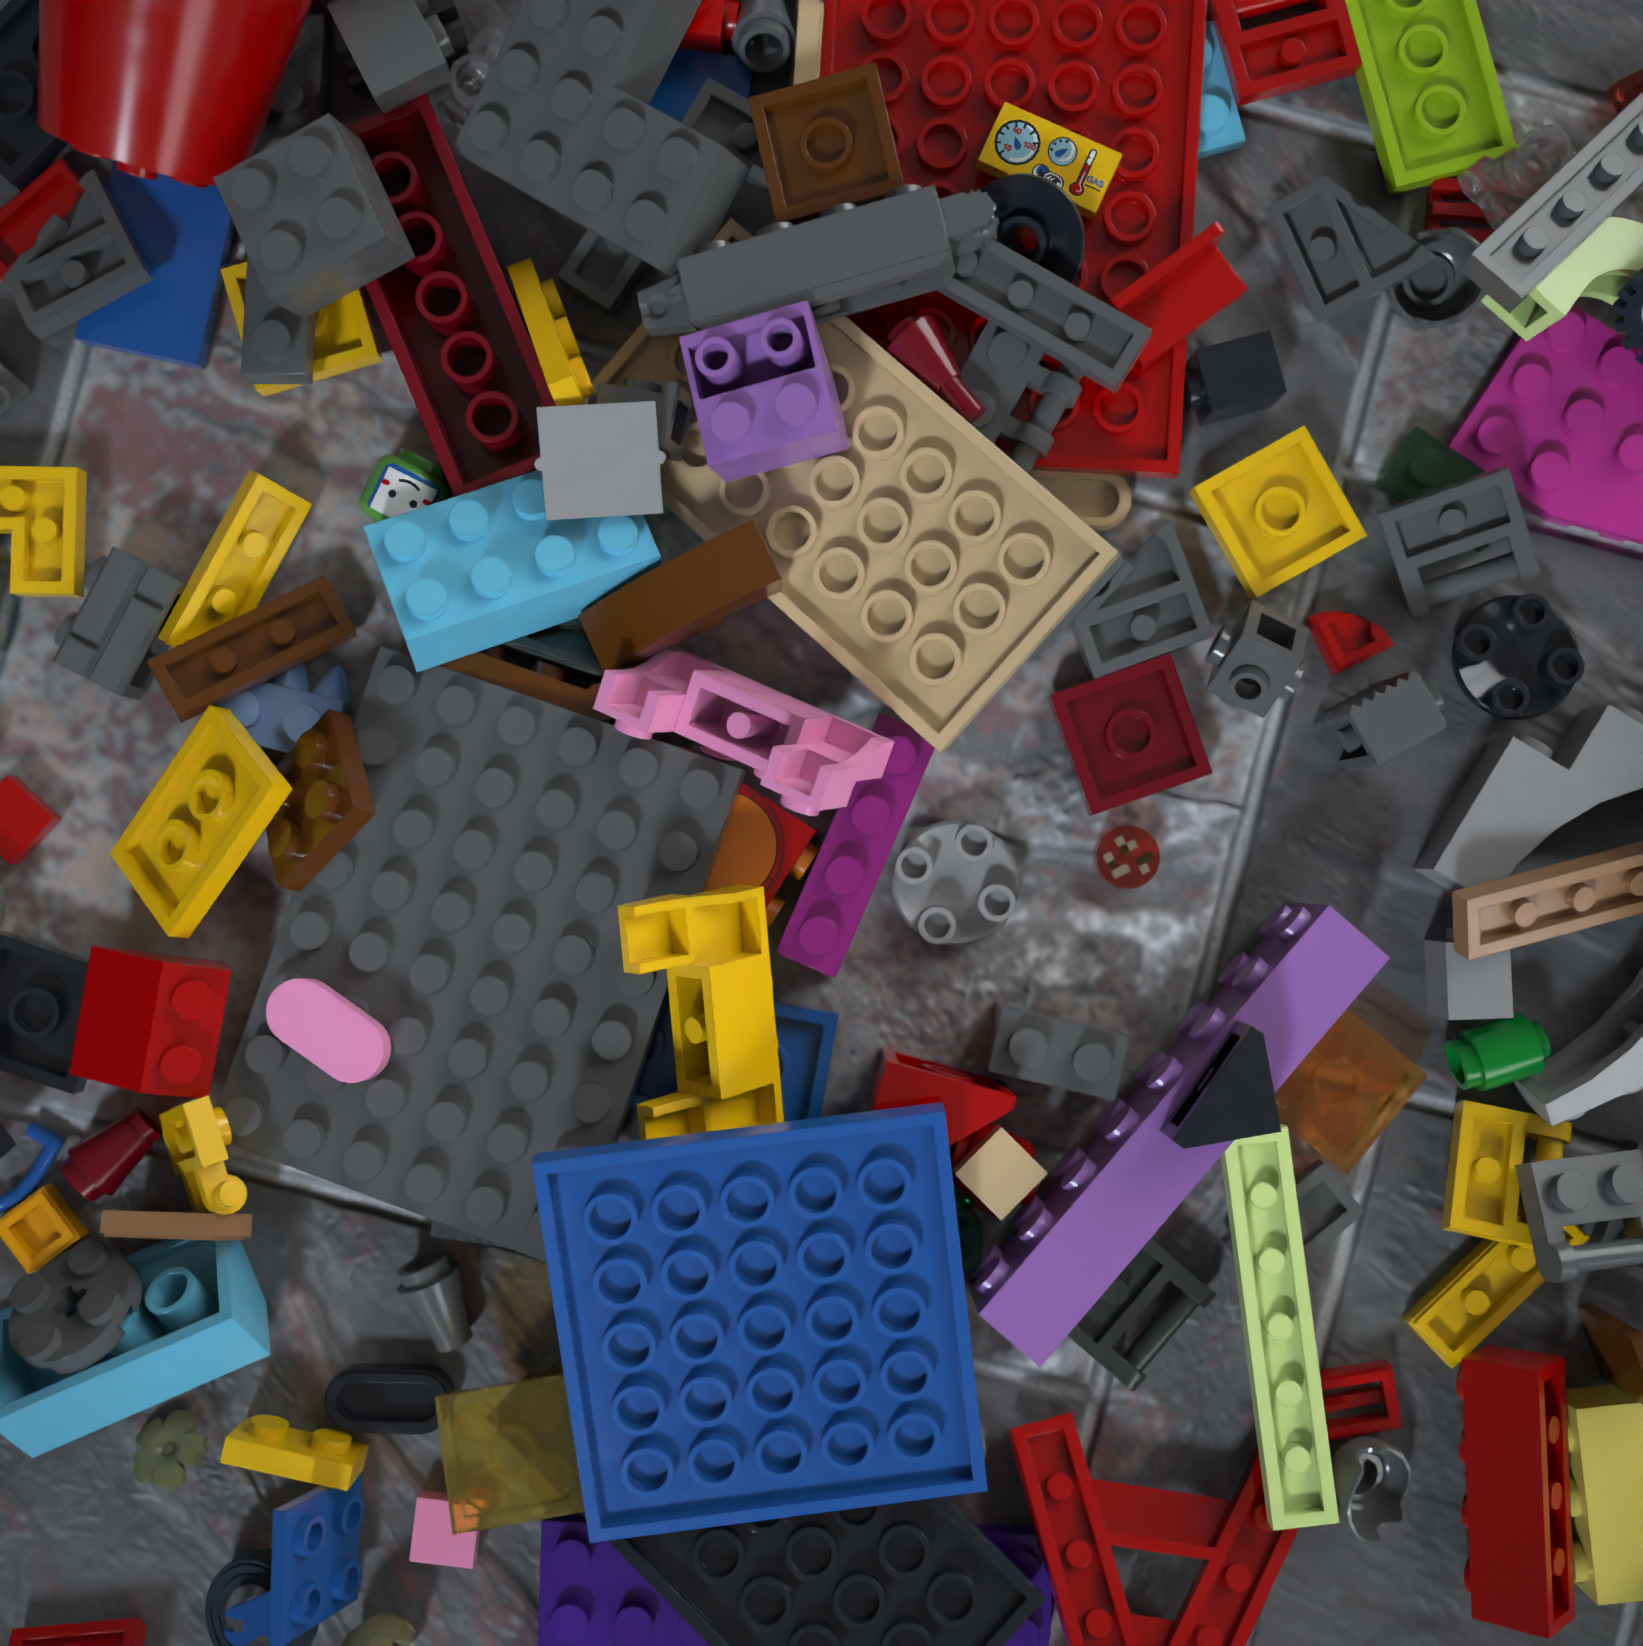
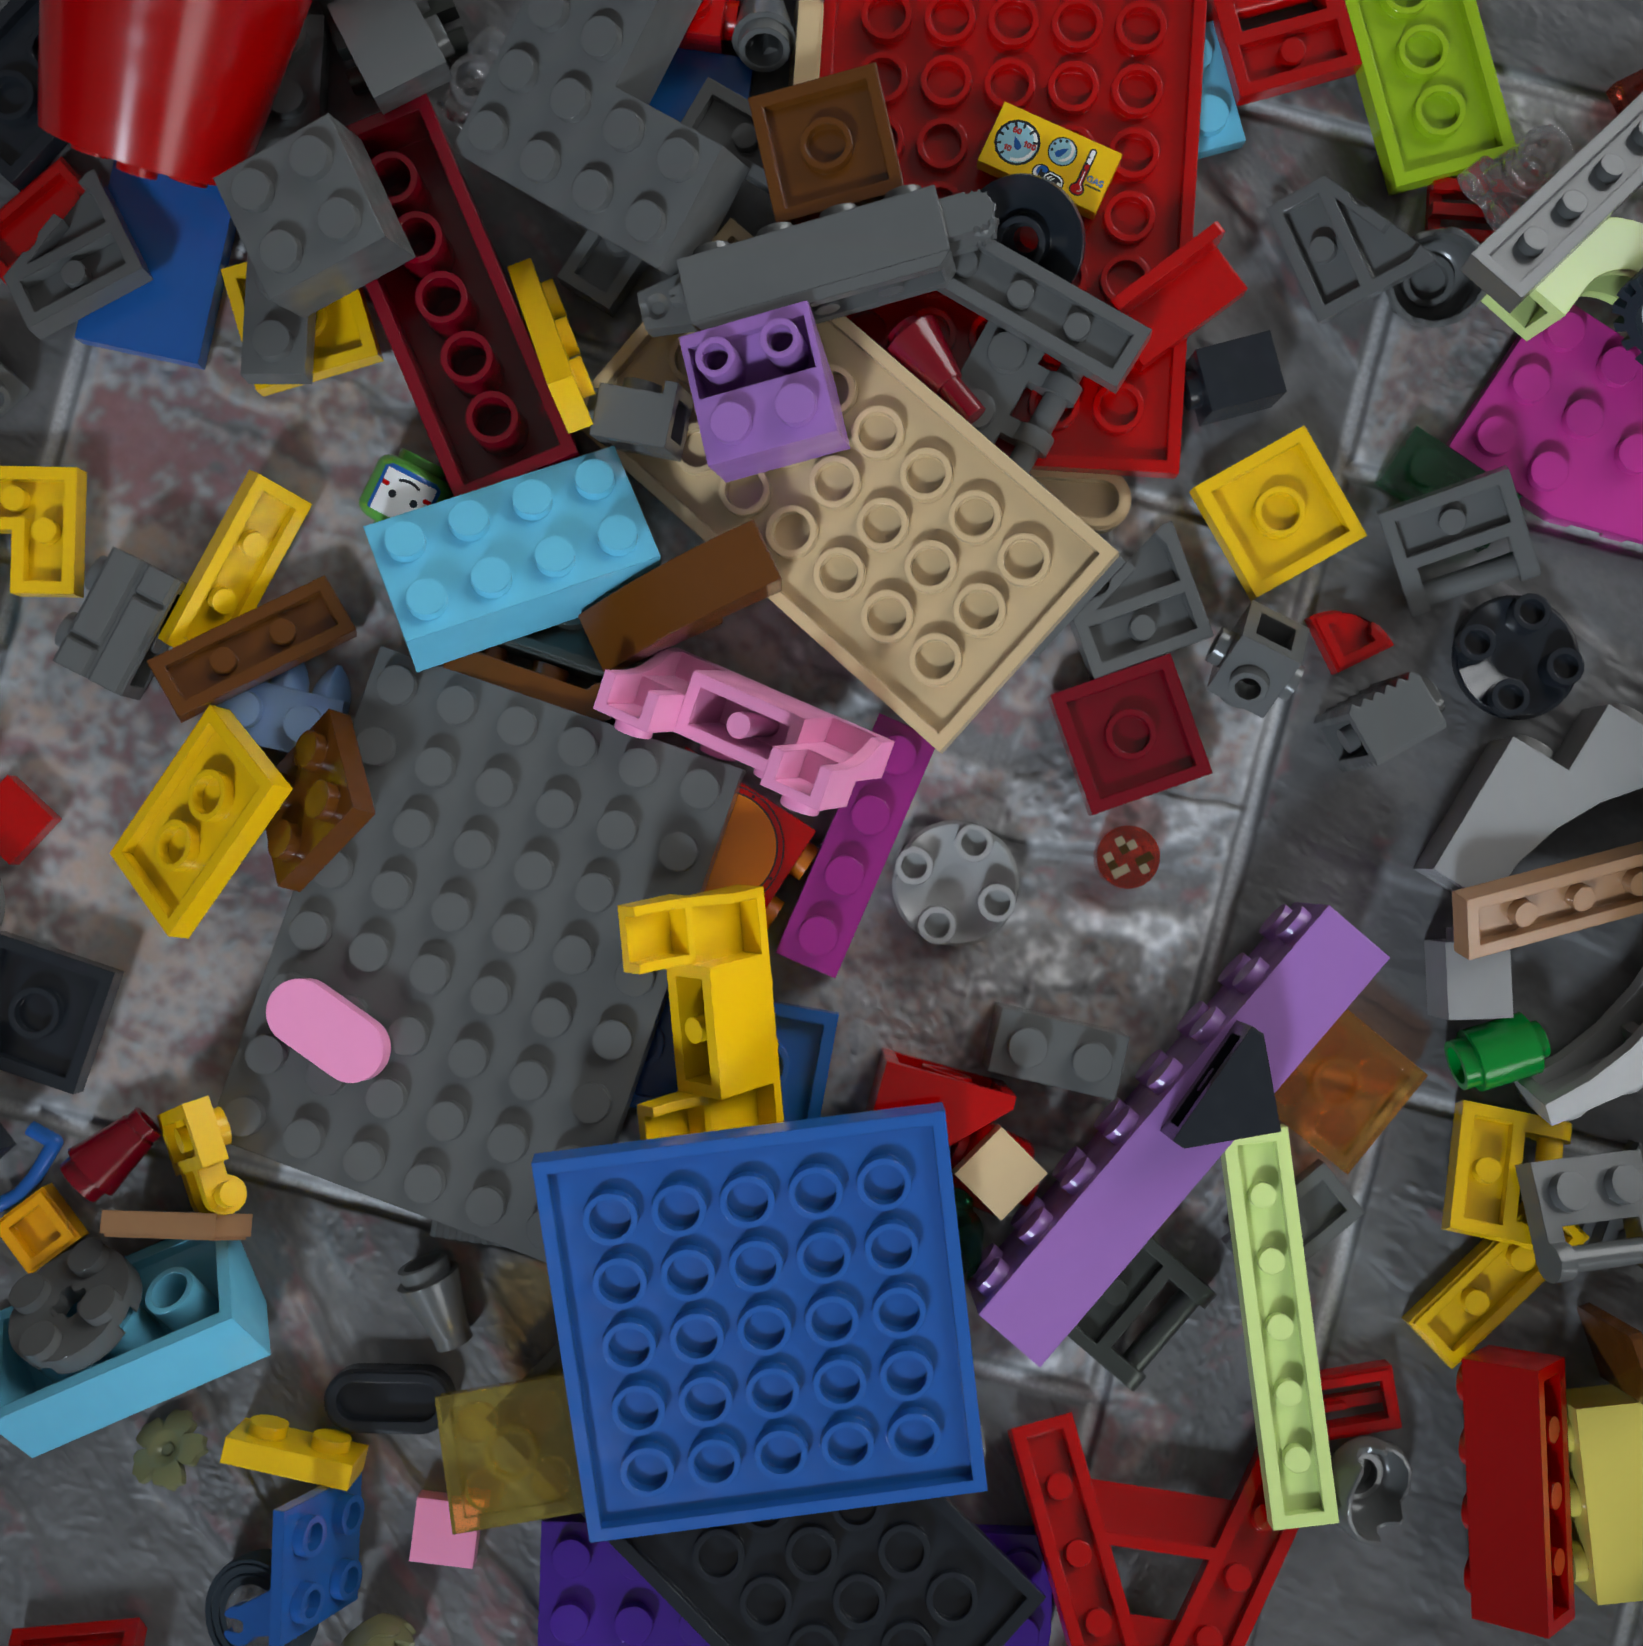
red slope [69,945,231,1099] -> none
light grey piece [534,401,666,520] -> none

